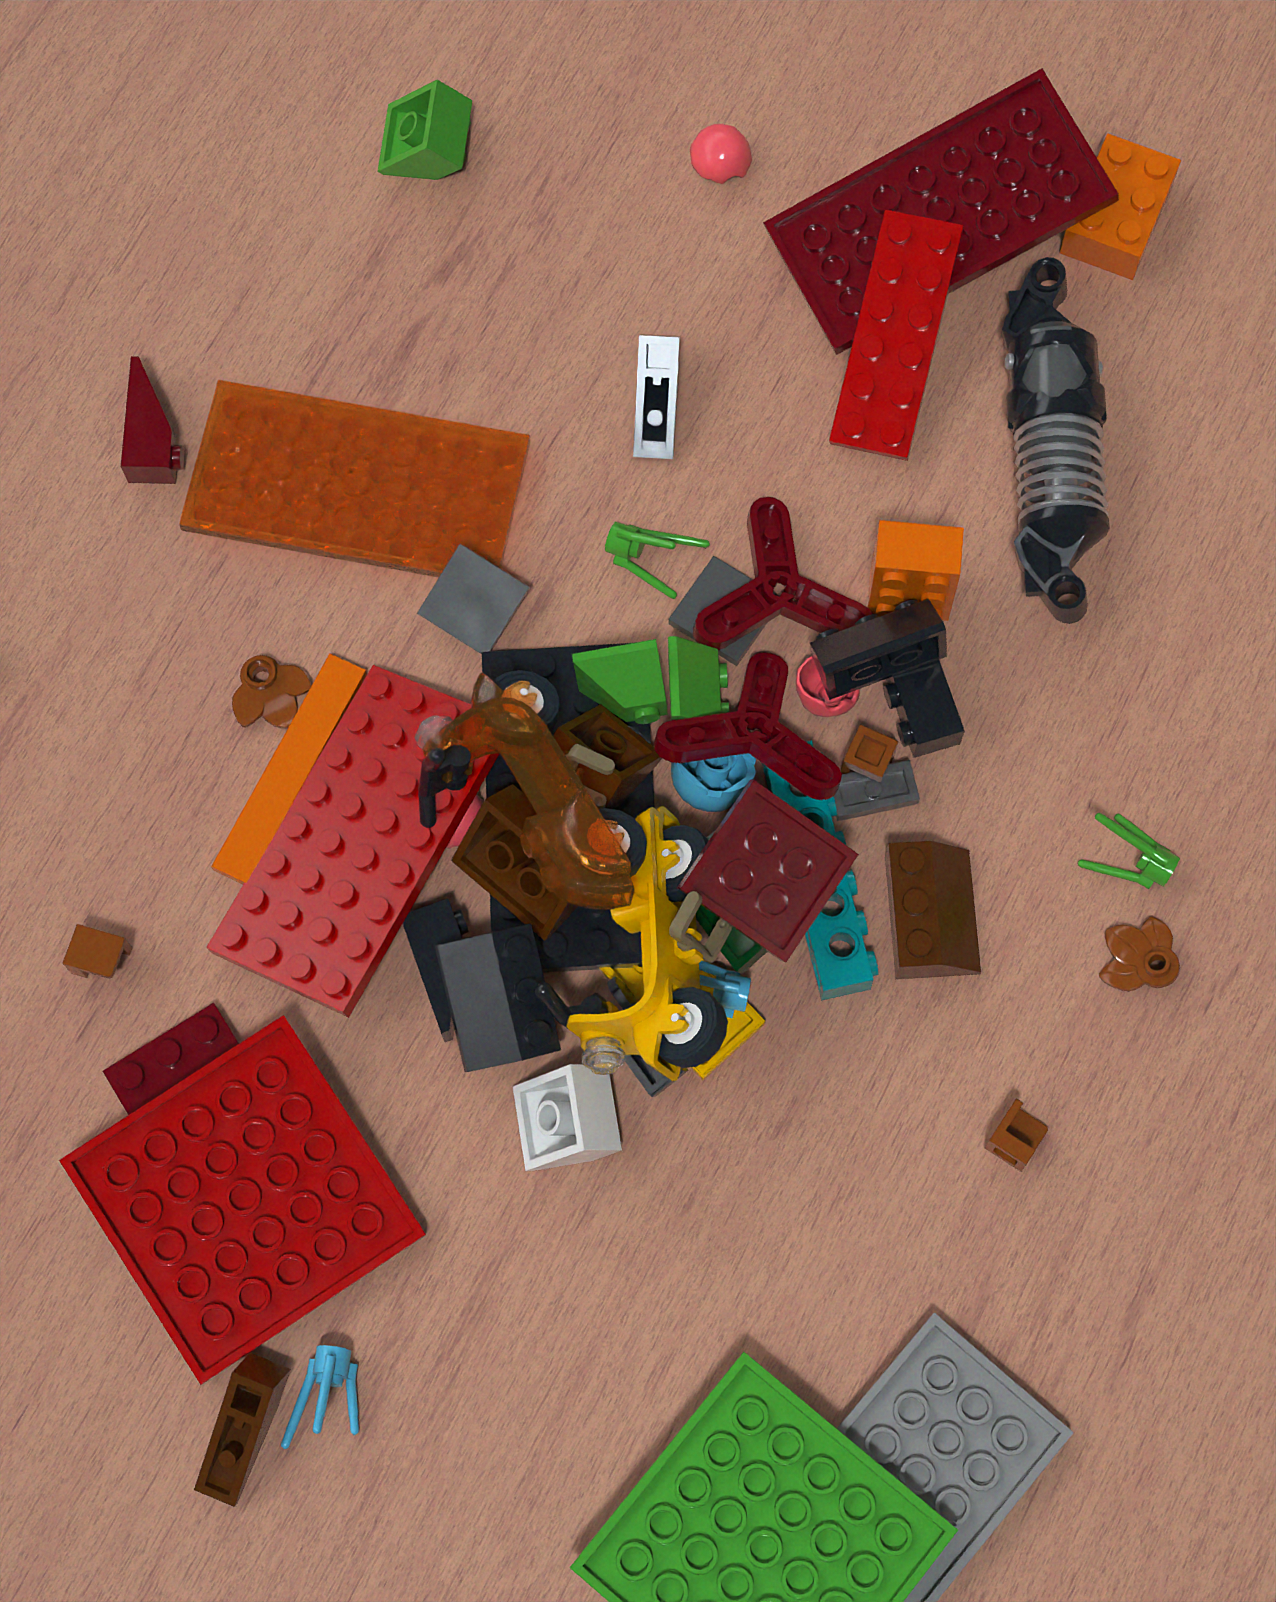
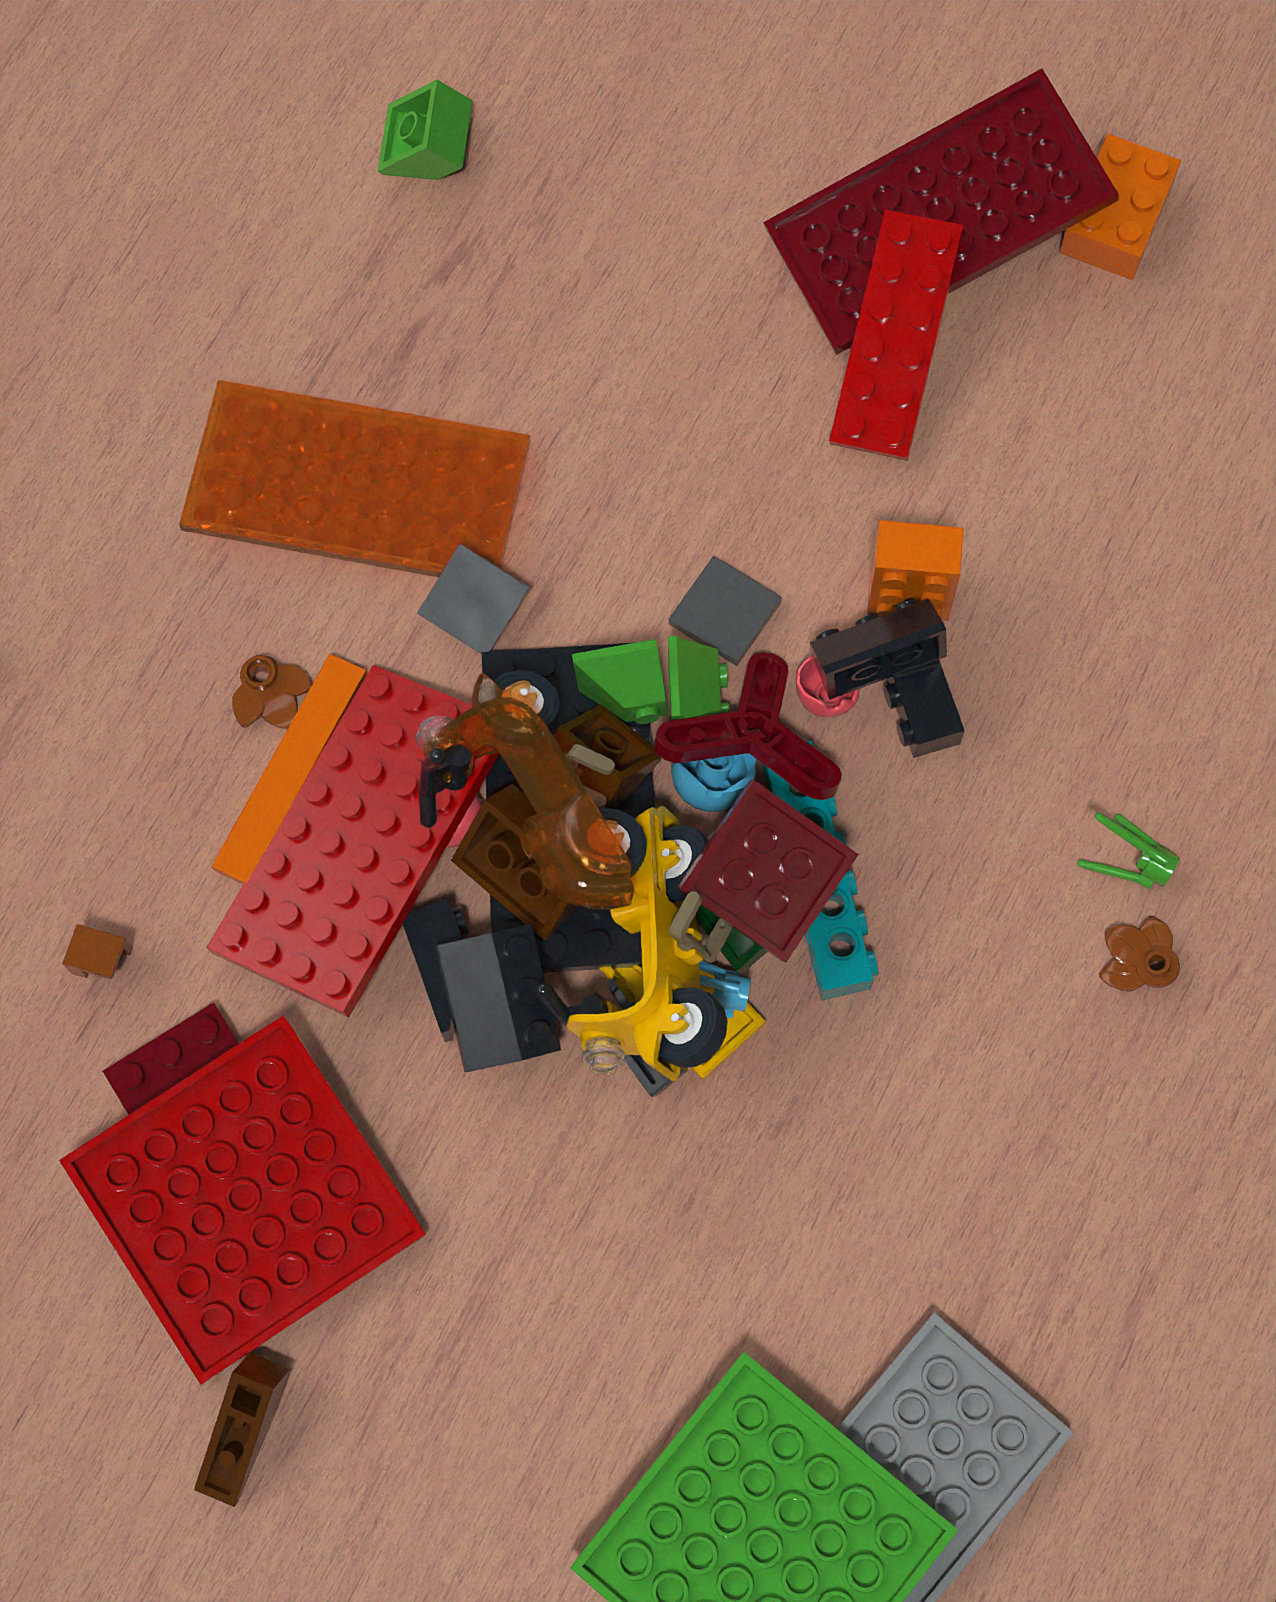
dark red slope [120,356,184,484] -> none
medium azure plant [281,1345,359,1449] -> none
white slope [513,1064,622,1171] -> none
bright green plant [605,522,710,599] -> none
slope [633,334,681,459] -> none
coral hair [690,124,752,184] -> none
dark red piece [693,497,873,650] -> none
flat silver plate [834,760,920,821] -> none
dark orange panel [841,724,899,783] -> none
reddish brown slope [885,841,981,980] -> none
dark orange panel [985,1098,1048,1172] -> none
black piece [1002,257,1110,624] -> none

